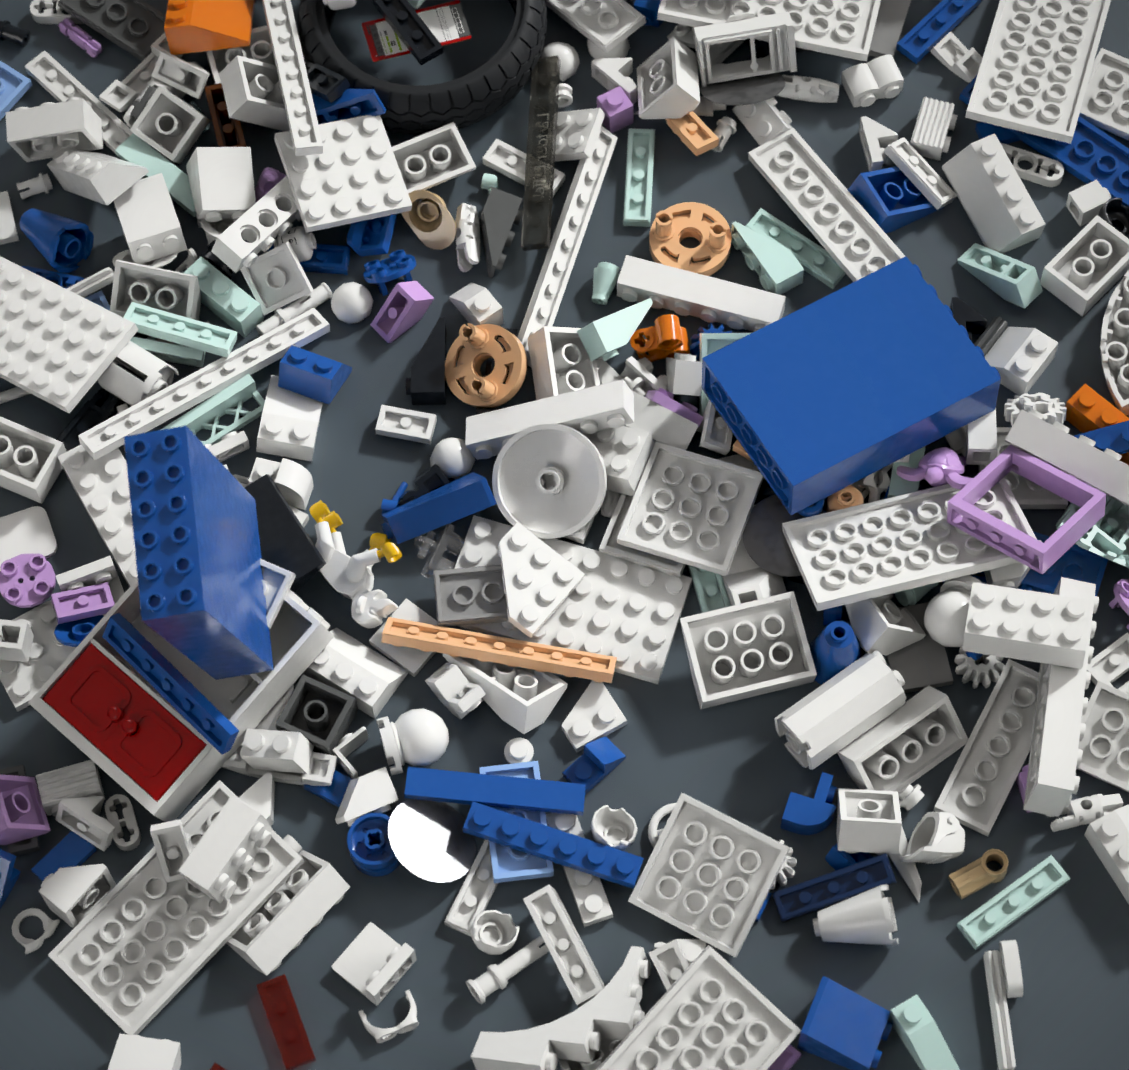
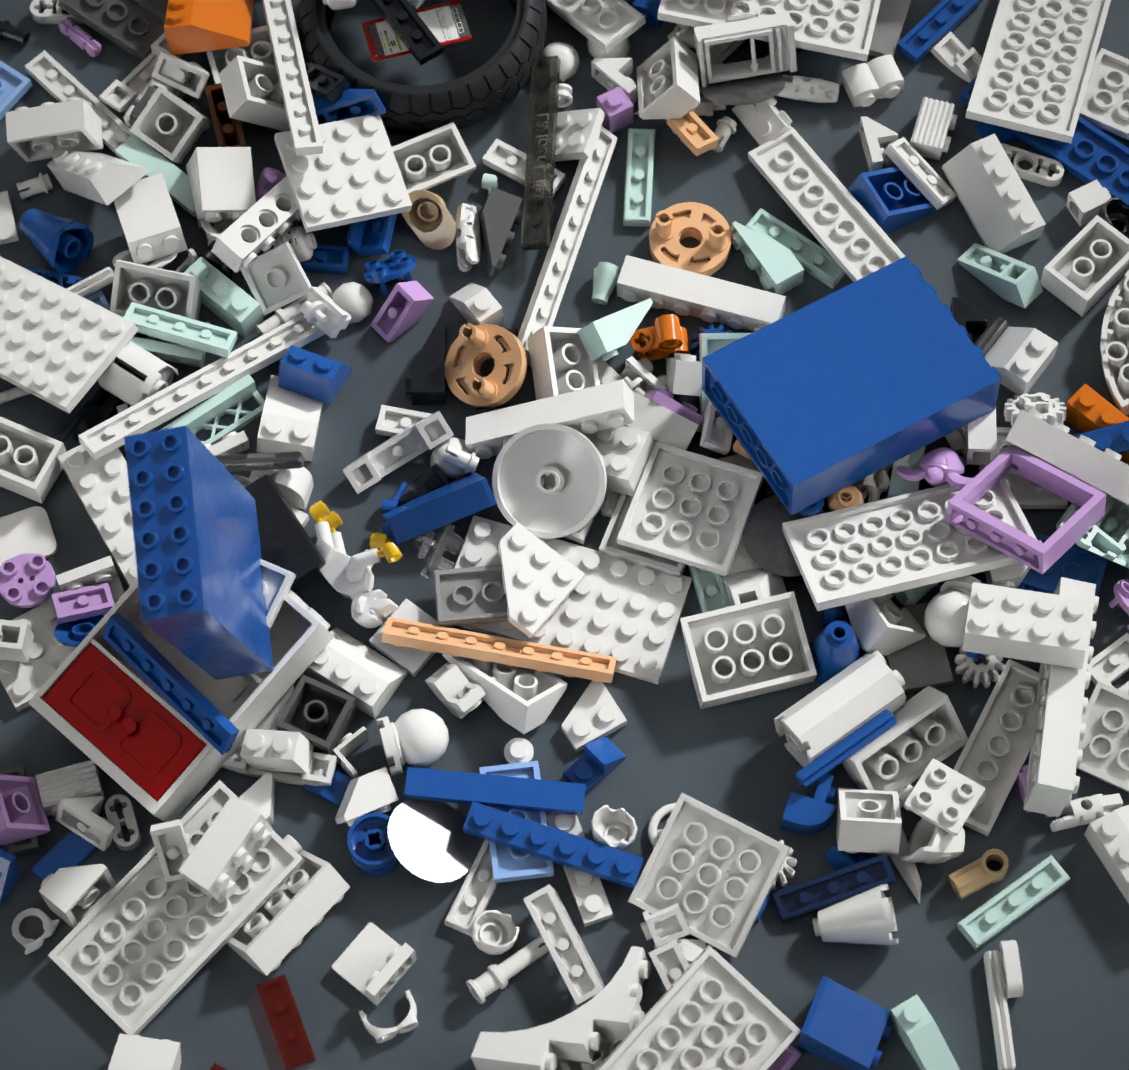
none -> dark grey axle [214,451,304,472]
none -> white hips [299,287,351,338]
none -> white slope [343,411,454,494]
none -> white pin [442,444,480,474]
none -> white bracket [640,903,691,948]
none -> blue axle [796,710,897,788]
none -> white bracket [904,758,986,836]

